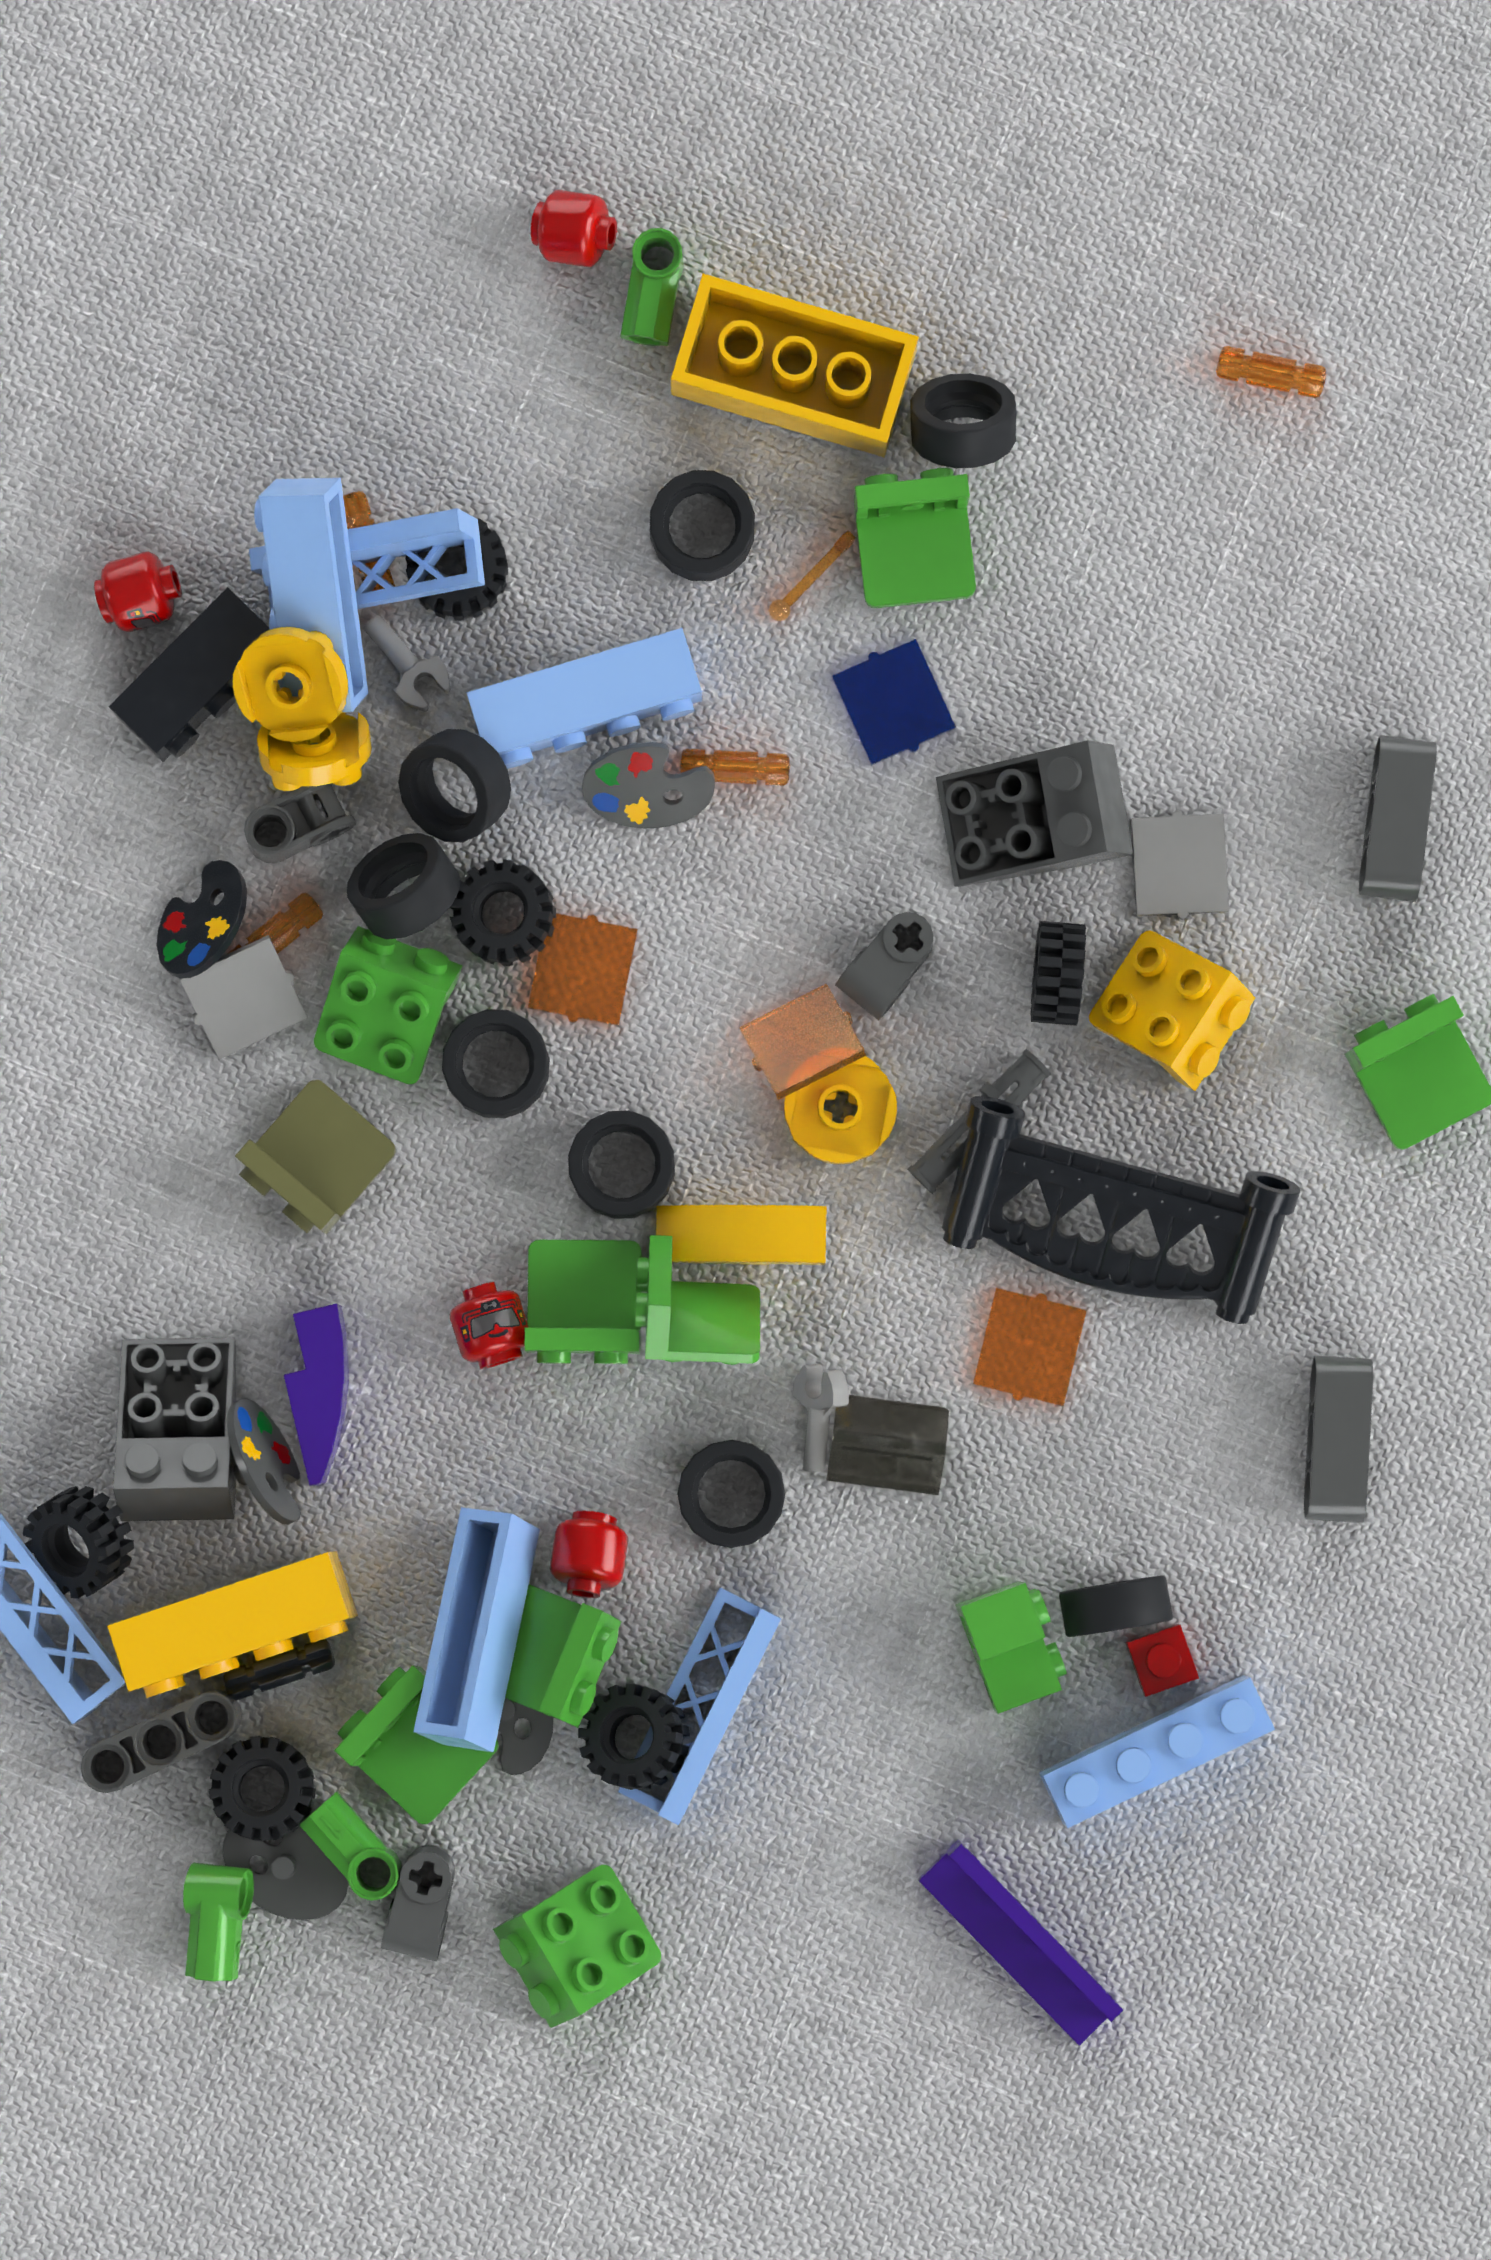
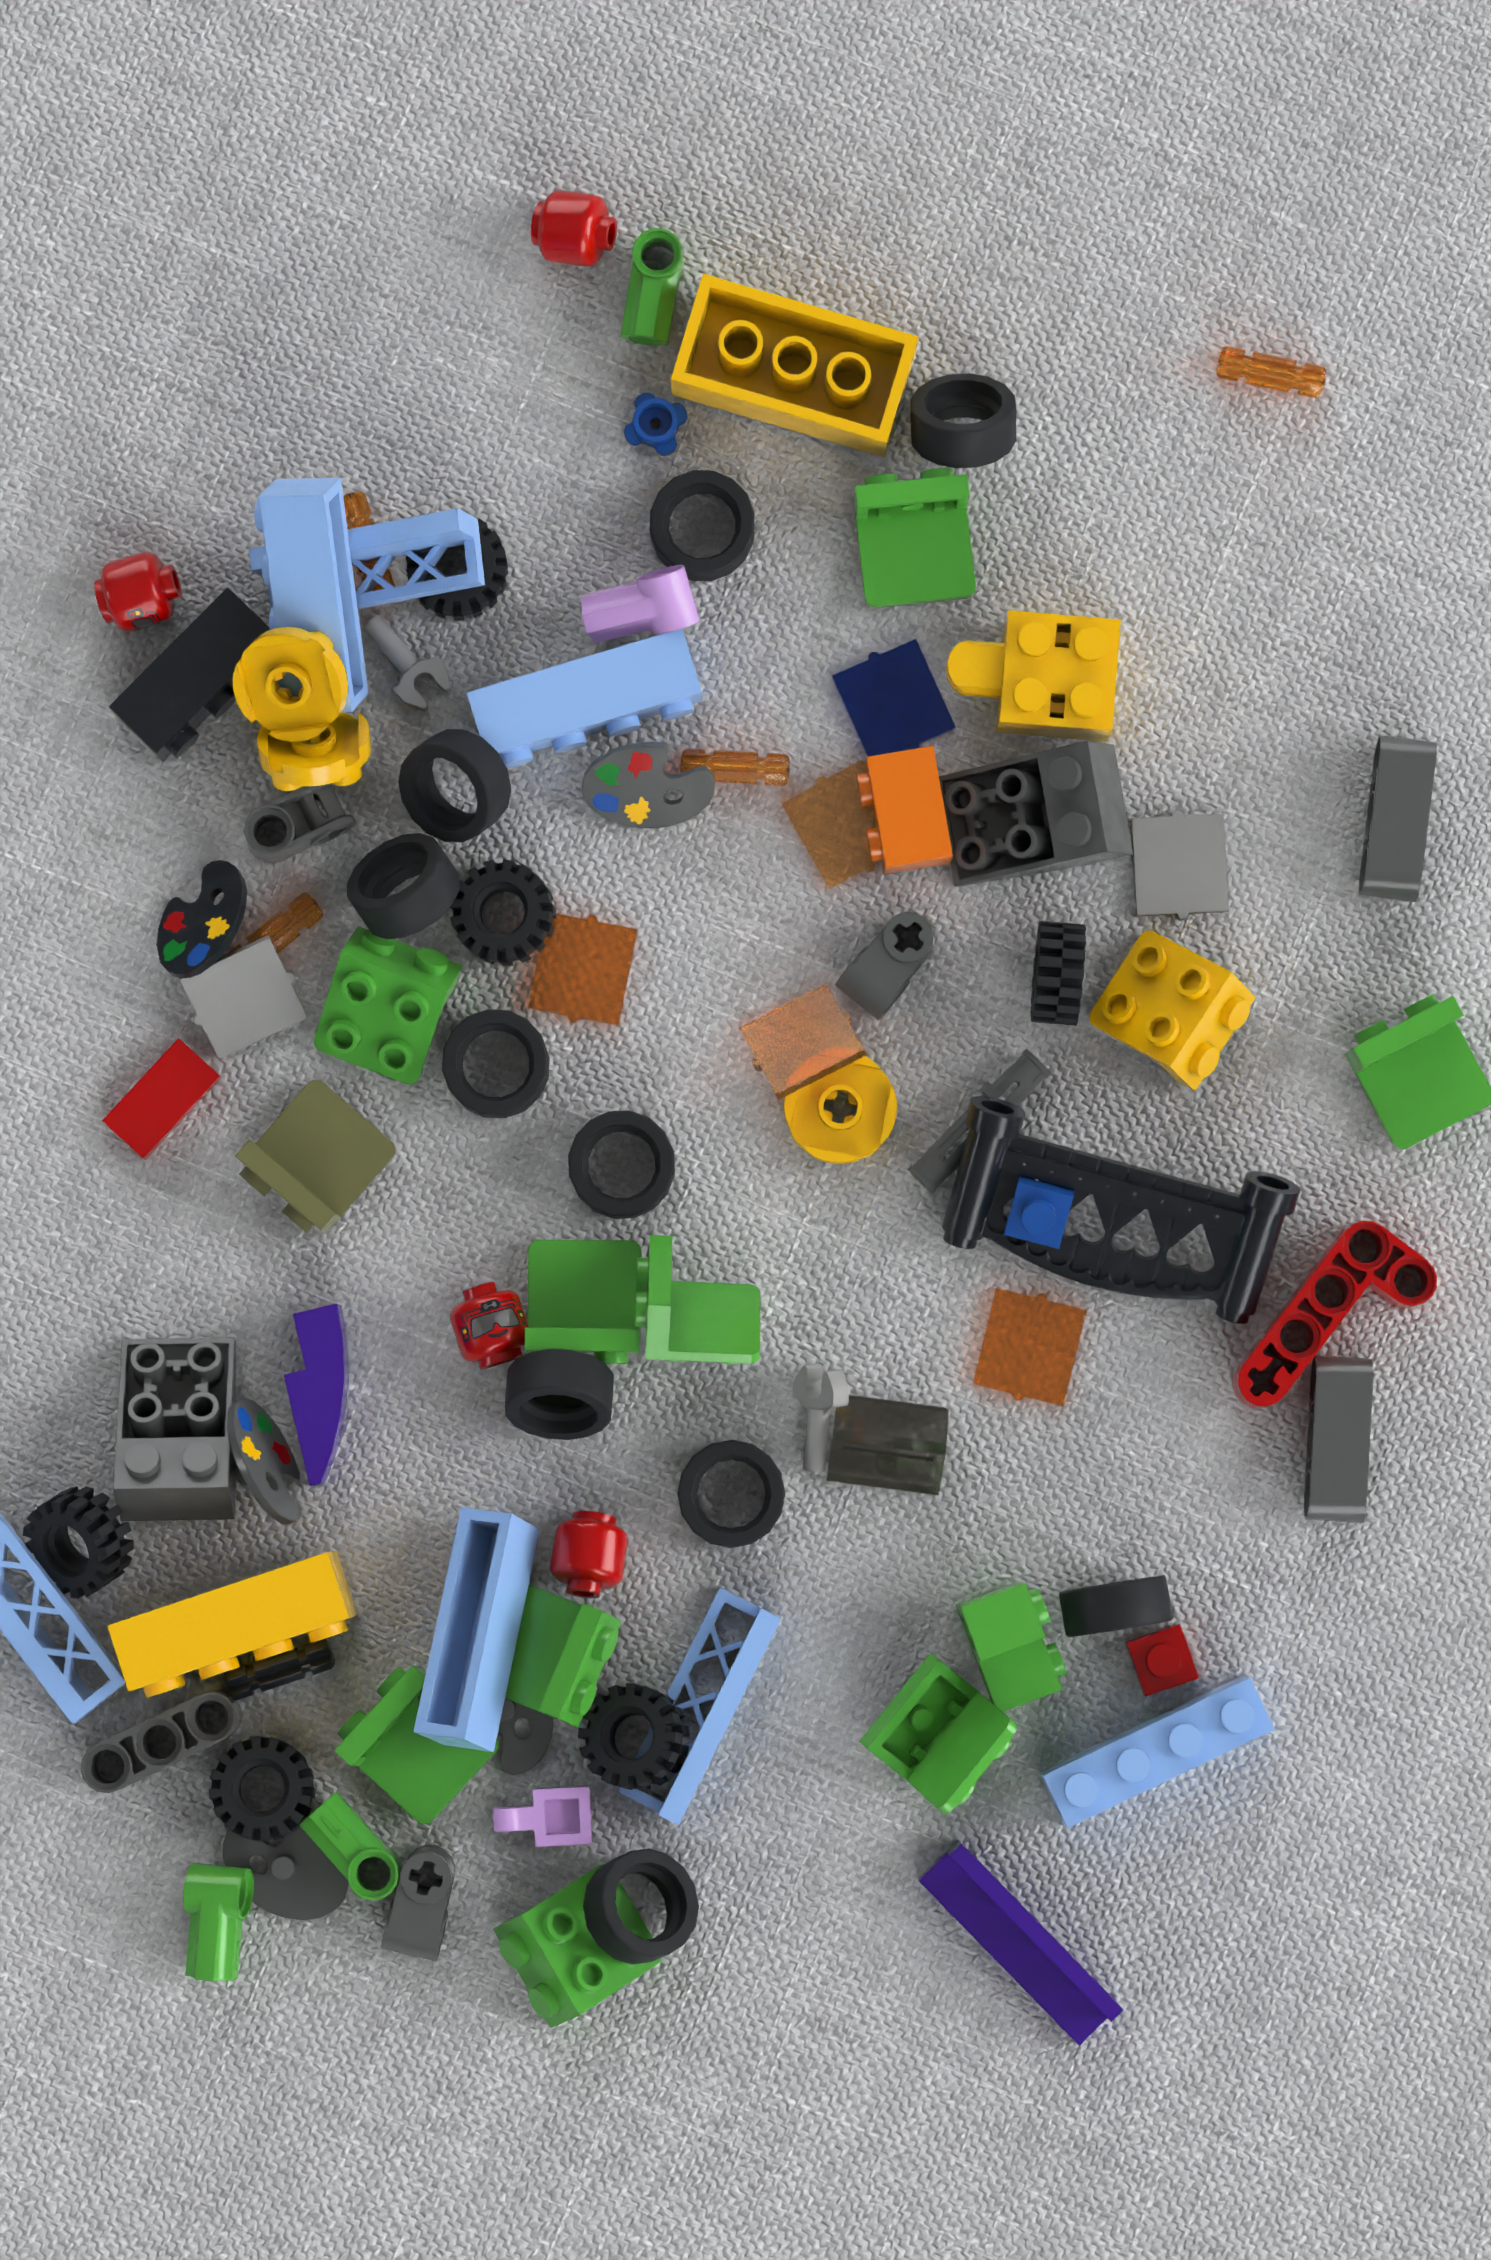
yellow slope [656,1205,827,1265] -> none
clear orange hinge [768,530,857,621] -> none
none -> red tile [102,1038,222,1160]
none -> lavender plate [493,1785,592,1847]
none -> black tyre [505,1349,614,1440]
none -> lavender piece [580,565,700,644]
none -> black tyre [583,1848,699,1965]
none -> blue plate [624,393,687,456]
none -> clear orange piece [781,760,880,890]
none -> orange brick [856,746,953,875]
none -> bright green bracket [859,1653,1017,1814]
none -> yellow brick [946,610,1121,742]
none -> blue plate [1004,1176,1074,1249]
none -> red beam [1232,1220,1437,1408]

